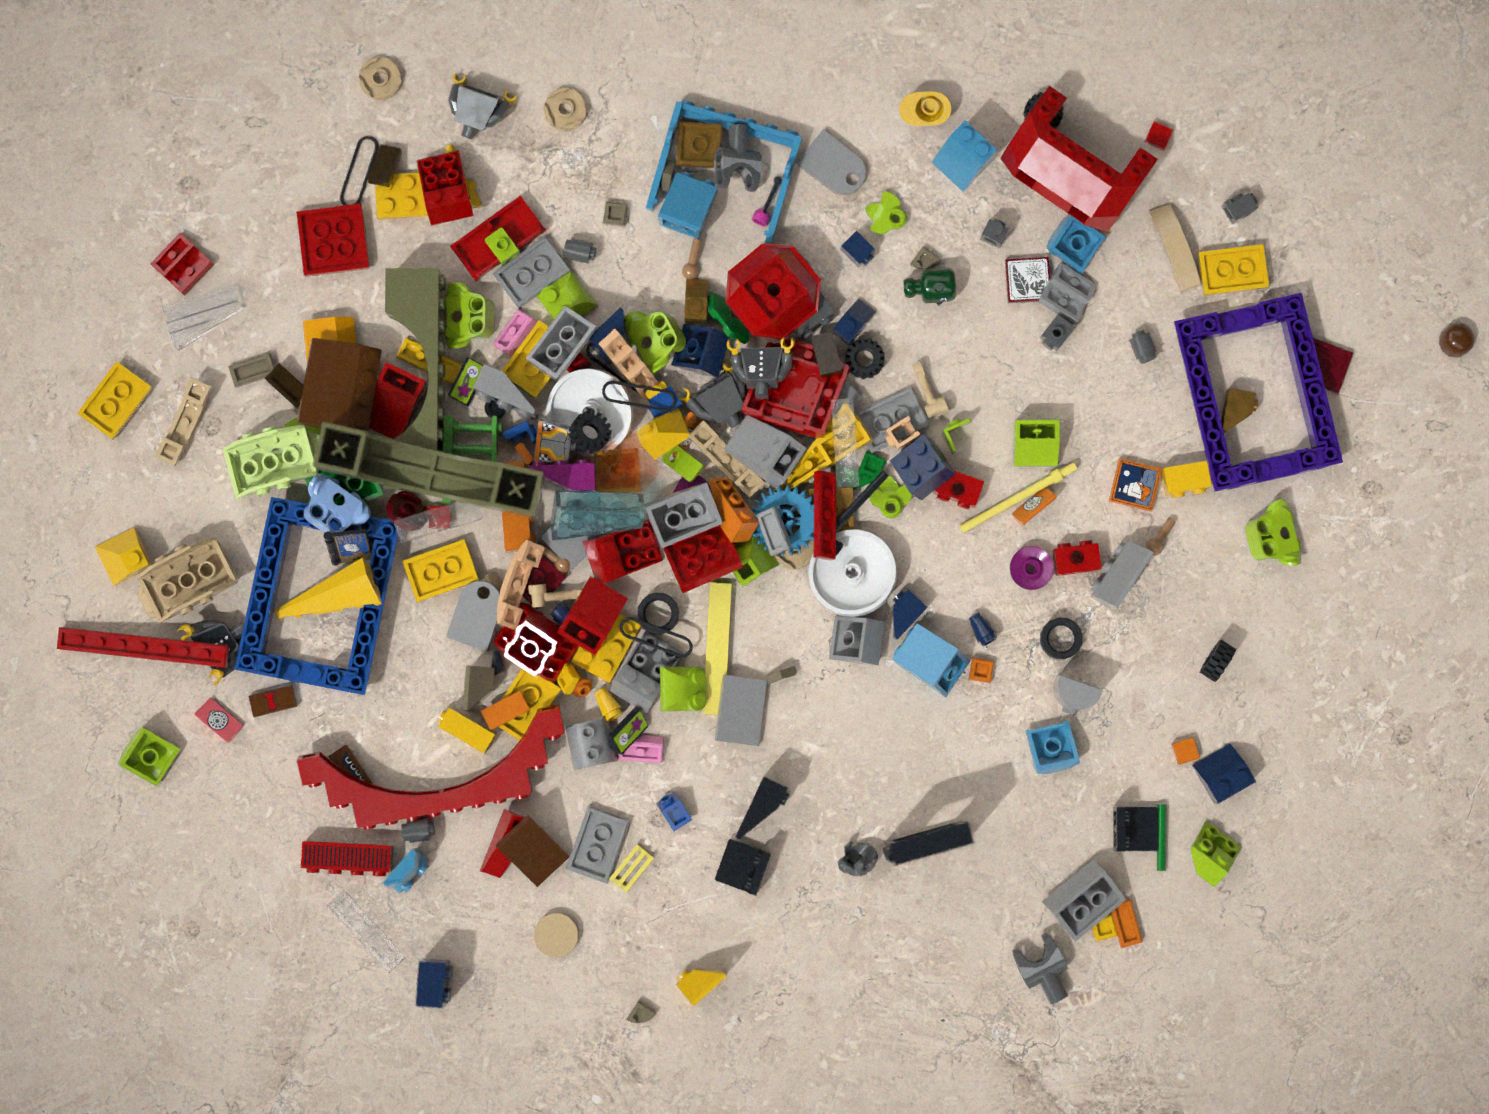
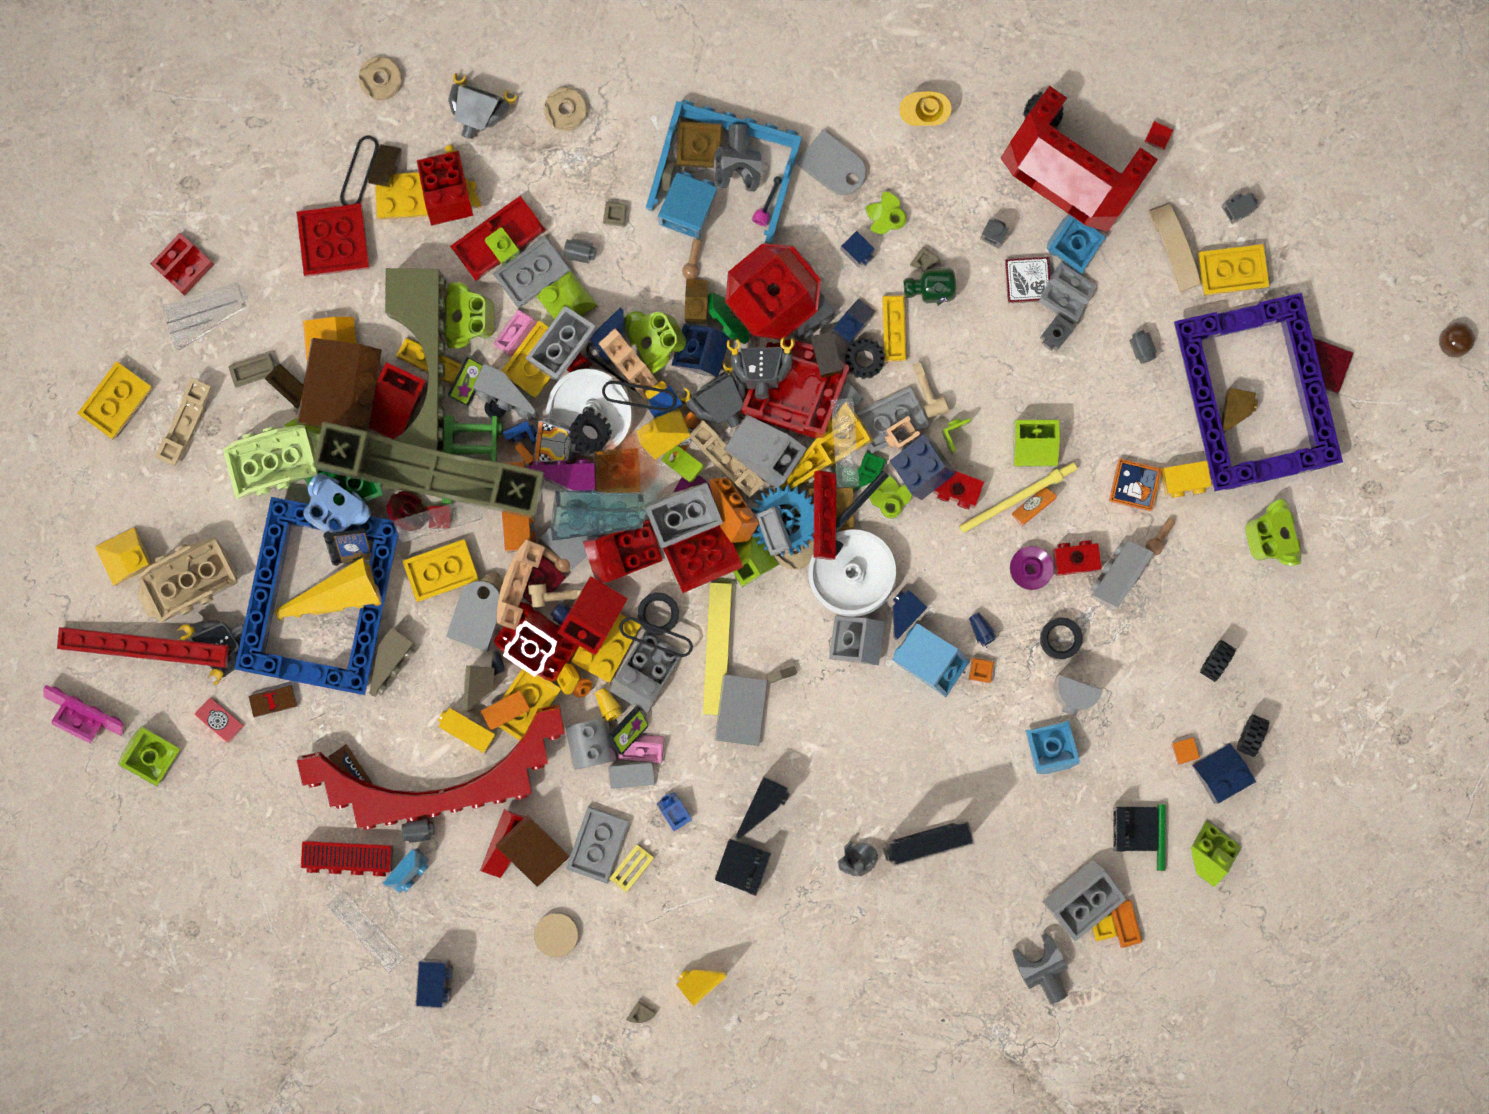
lime slope [660,667,706,711] -> none
dark azure slope [932,120,997,192] -> none
none -> dark pink bracket [43,685,124,744]
none -> dark tan slope [369,628,415,697]
none -> light grey slope [608,763,655,789]
none -> yellow tile [882,296,906,362]
none -> black tyre [1237,714,1270,757]

